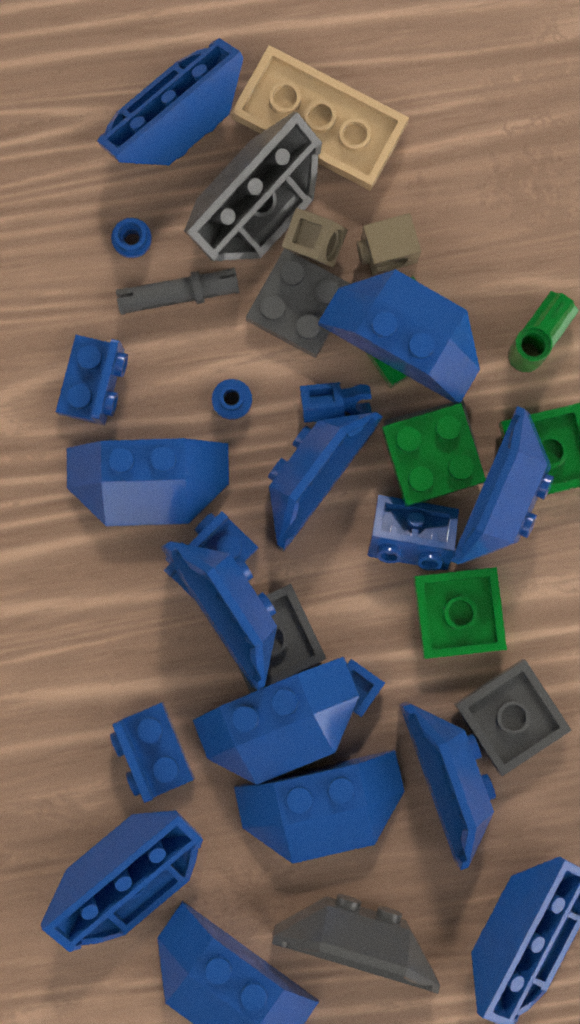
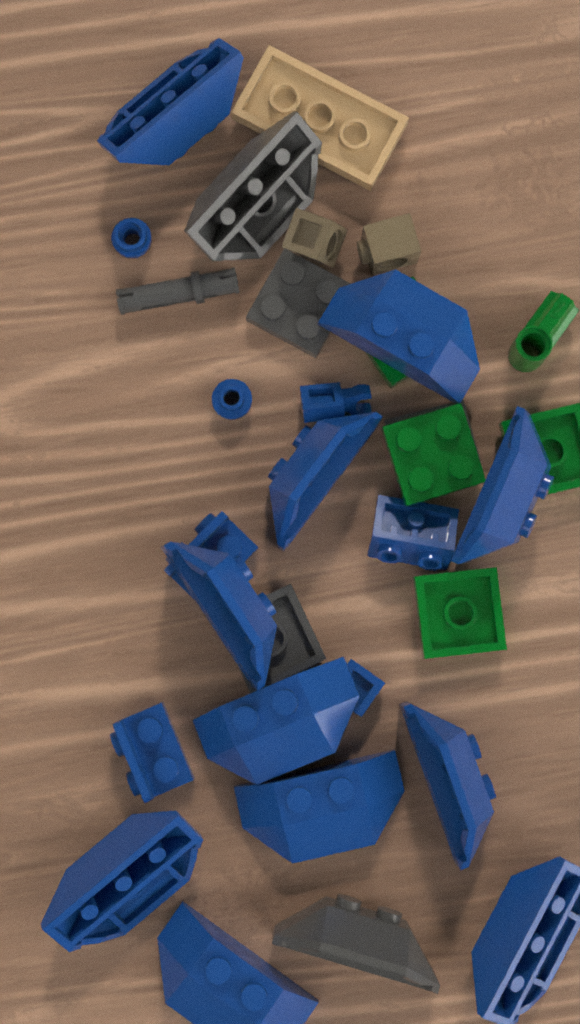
blue bracket [55,335,128,426] -> none
blue wedge [66,438,229,527] -> none
dark grey plate [454,659,572,776] -> none

